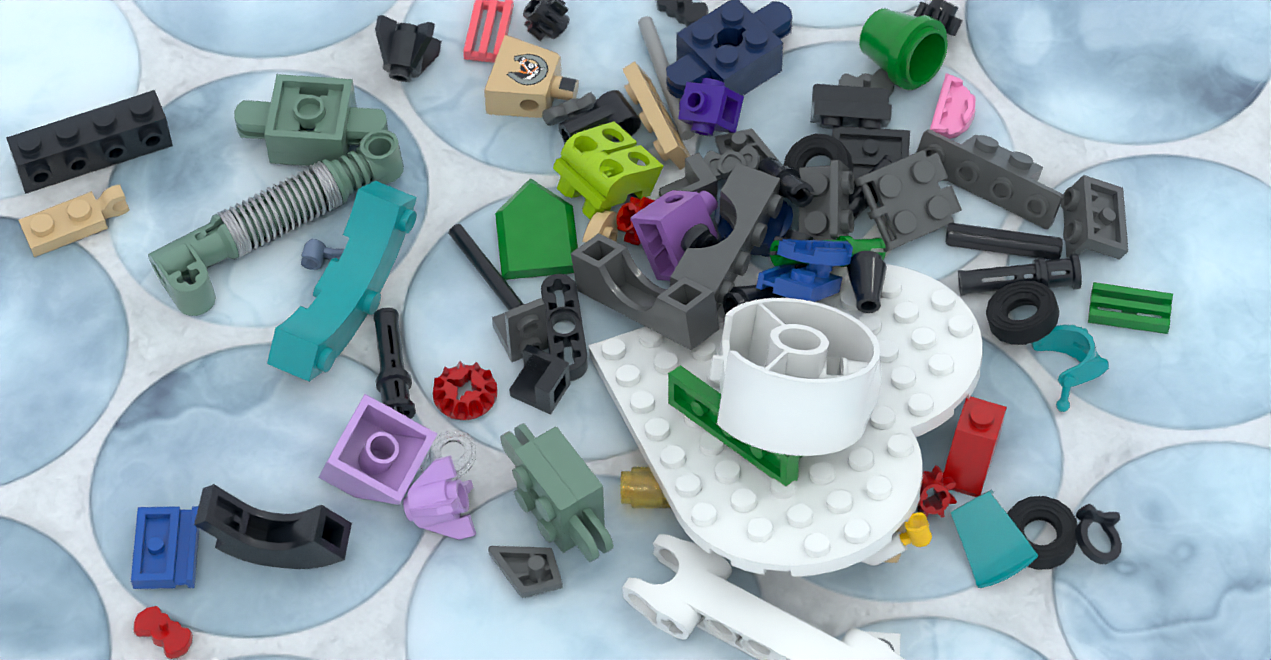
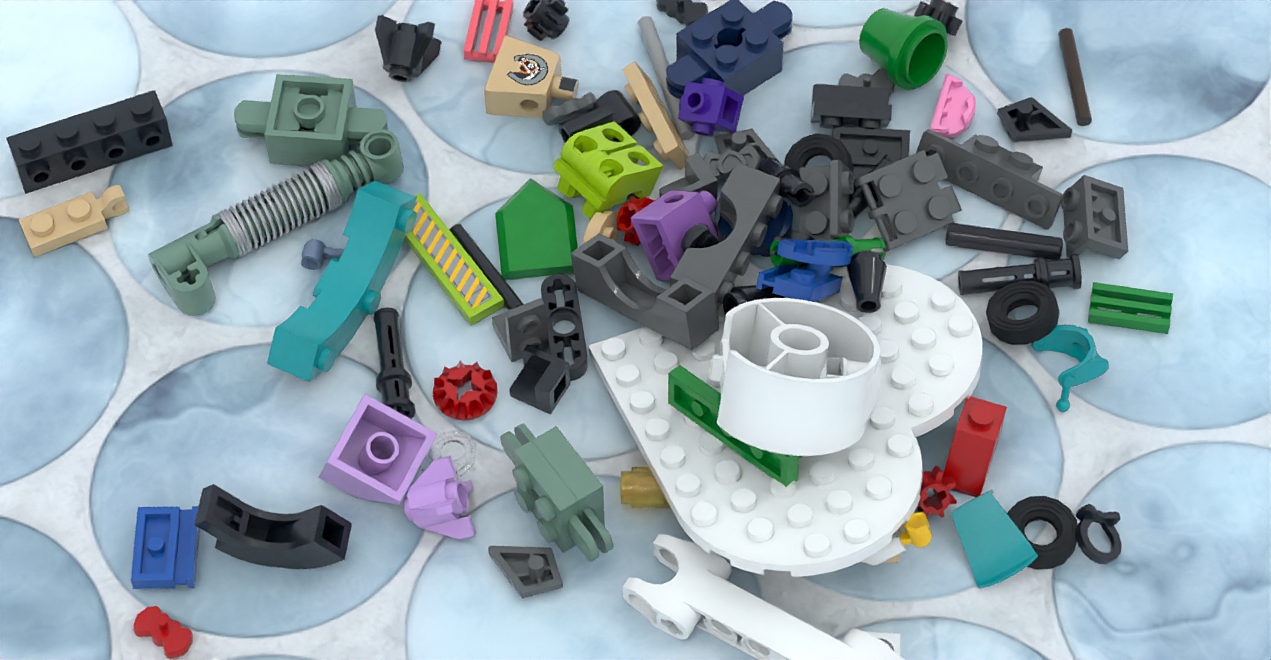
none -> tile [404,193,504,326]
none -> black piece [997,97,1072,142]
none -> dark brown bar [1058,28,1092,126]

